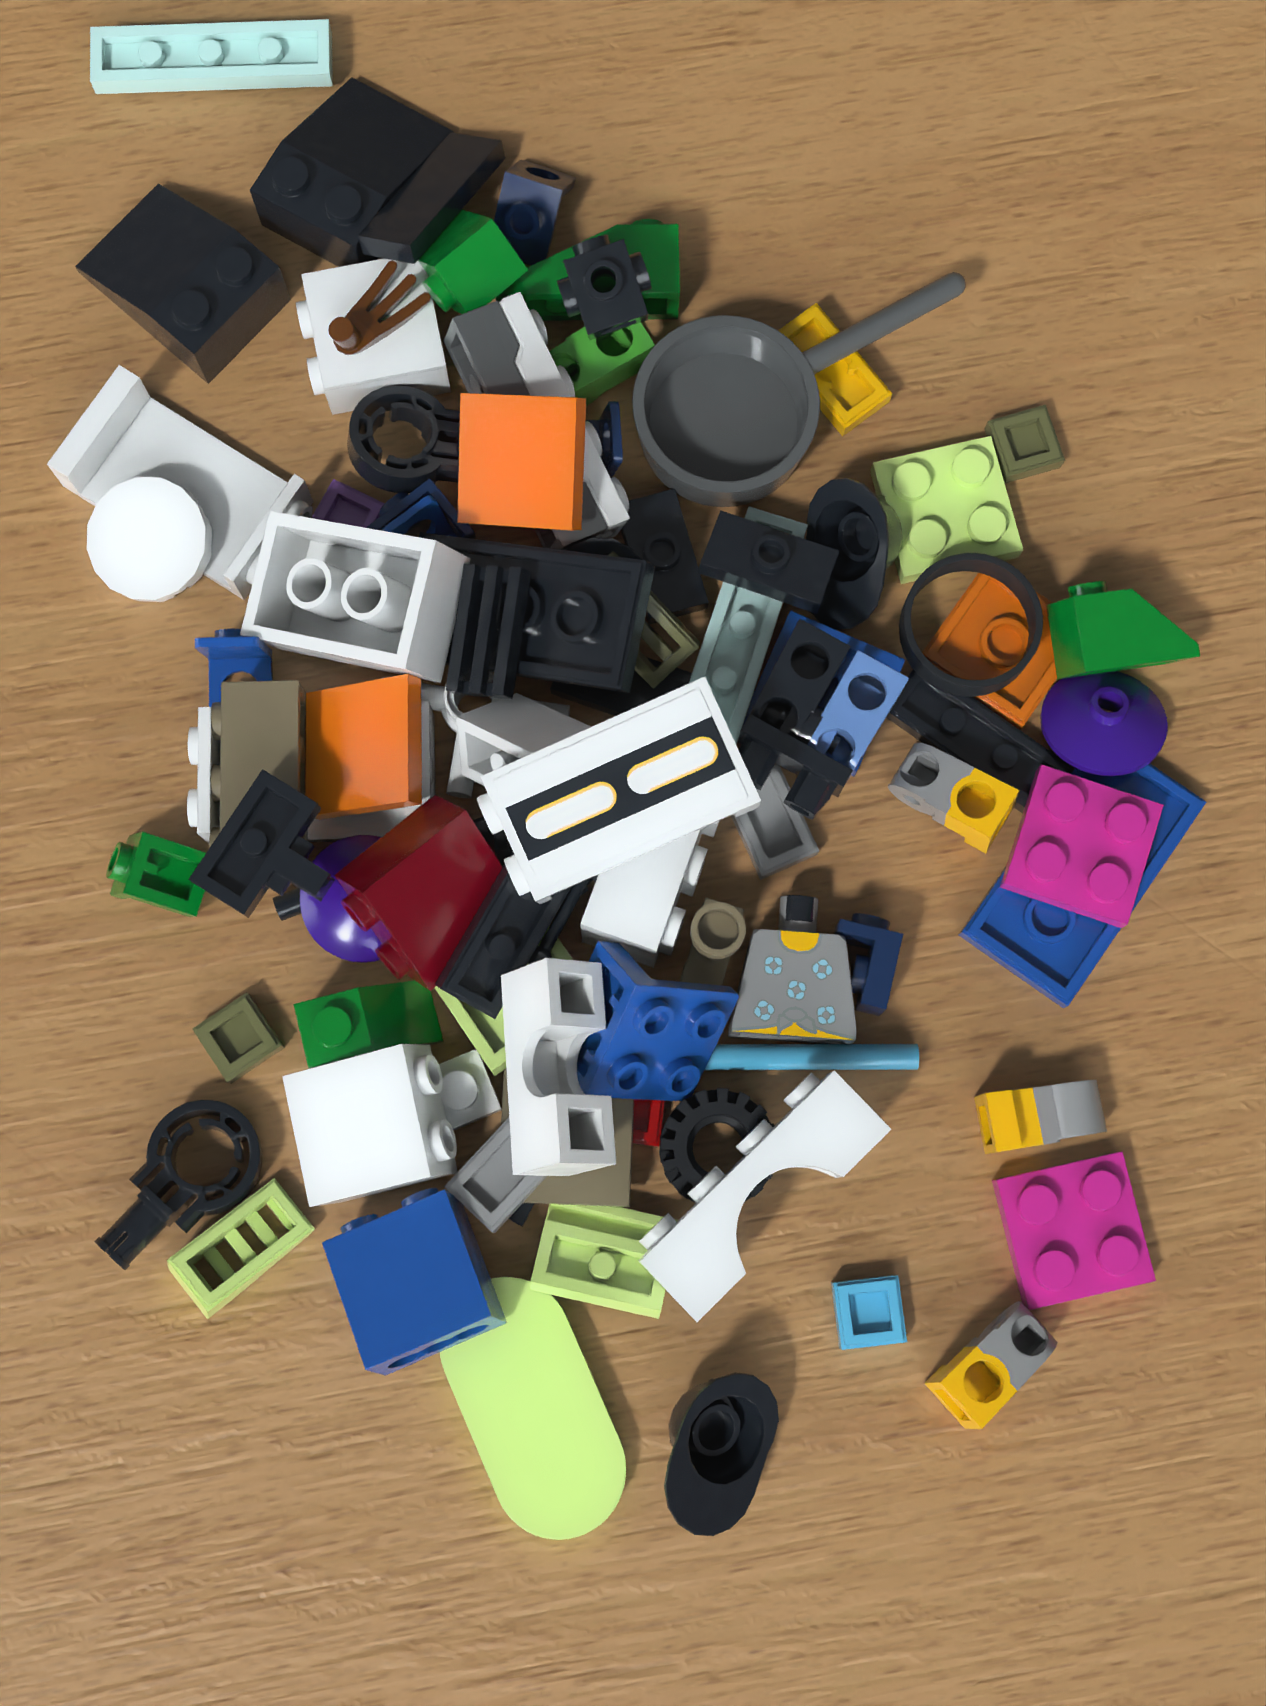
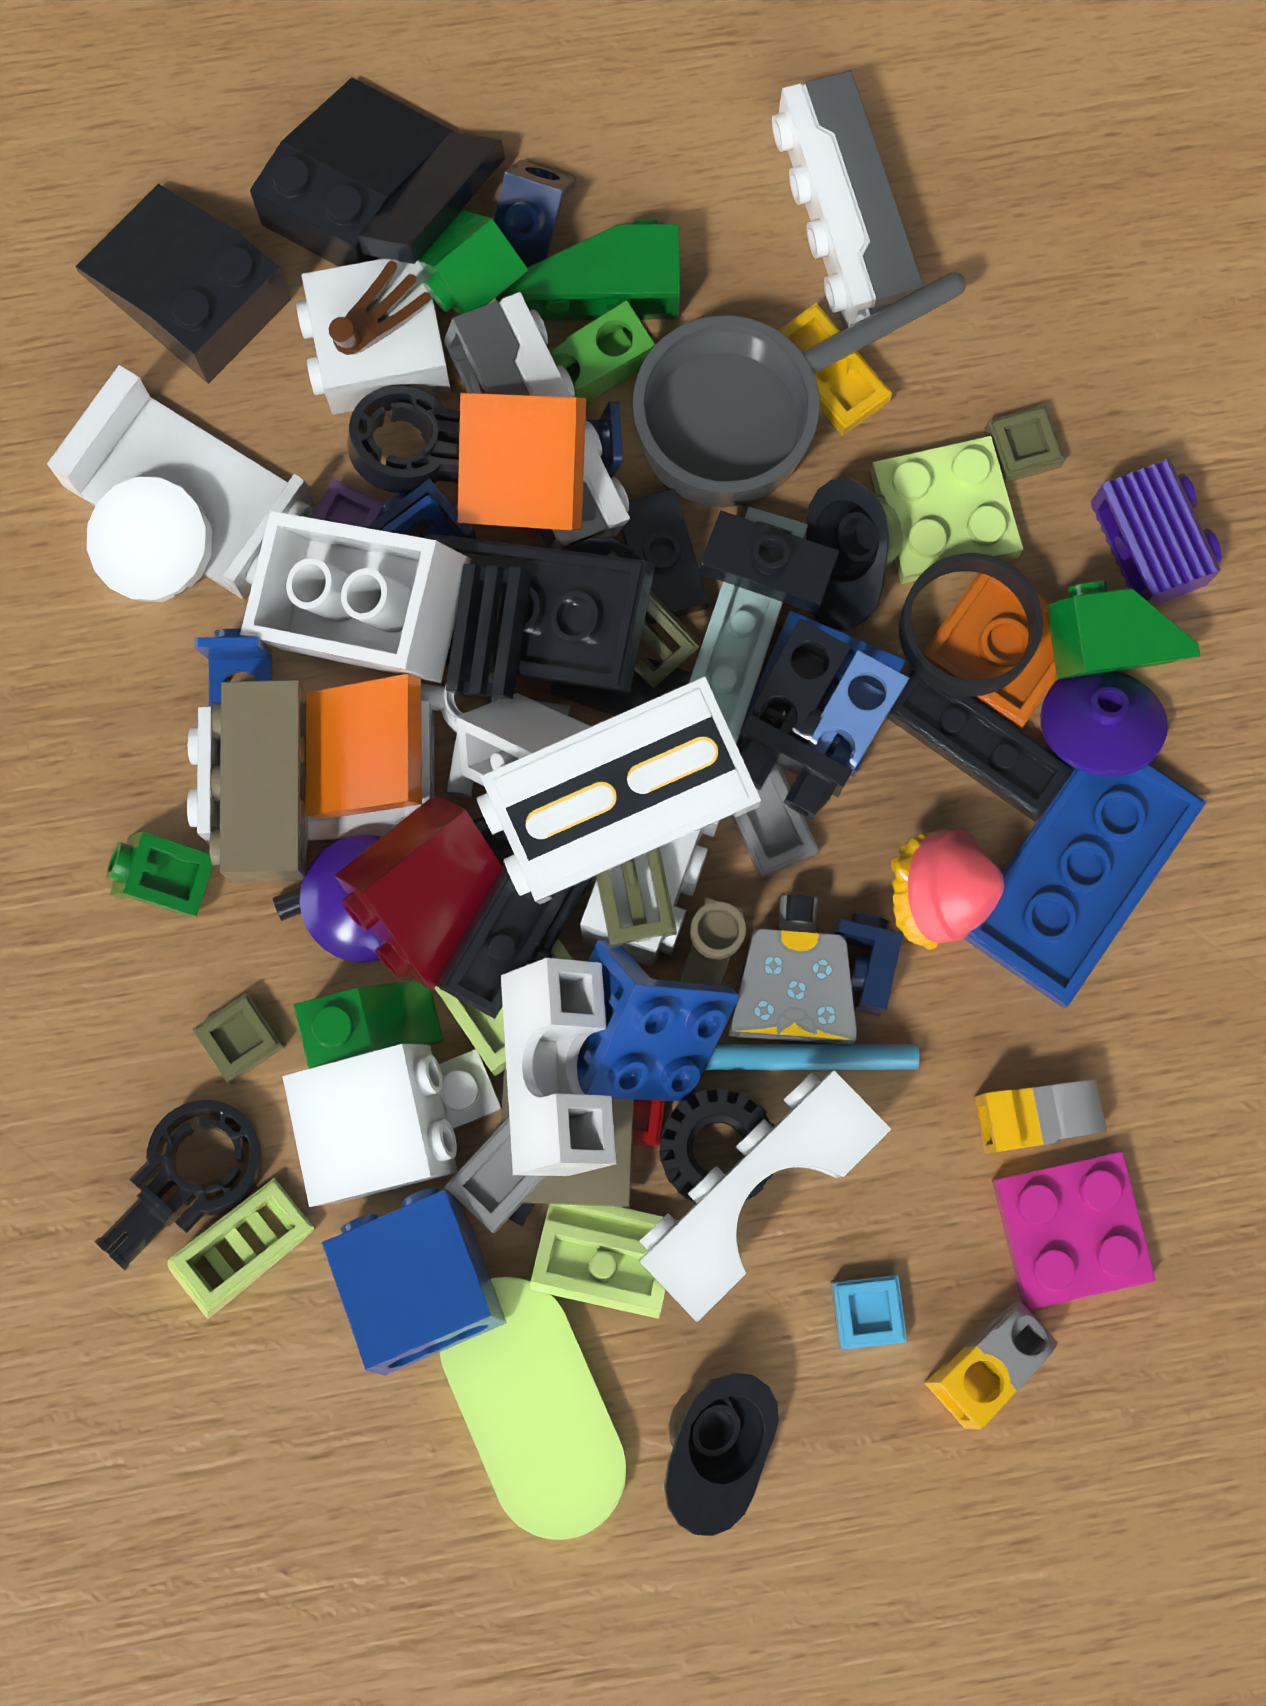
light aqua plate [90,19,333,94] -> none
black hinge [188,769,335,918] -> none
black brick [557,235,652,340] -> none
leg [888,743,1019,854] -> none
dark pink plate [1000,764,1164,928] -> none
none -> olive tile [596,847,677,948]
none -> piece [772,70,924,329]
none -> coral hair [891,829,1004,950]
none -> dark purple brick [1091,459,1222,606]

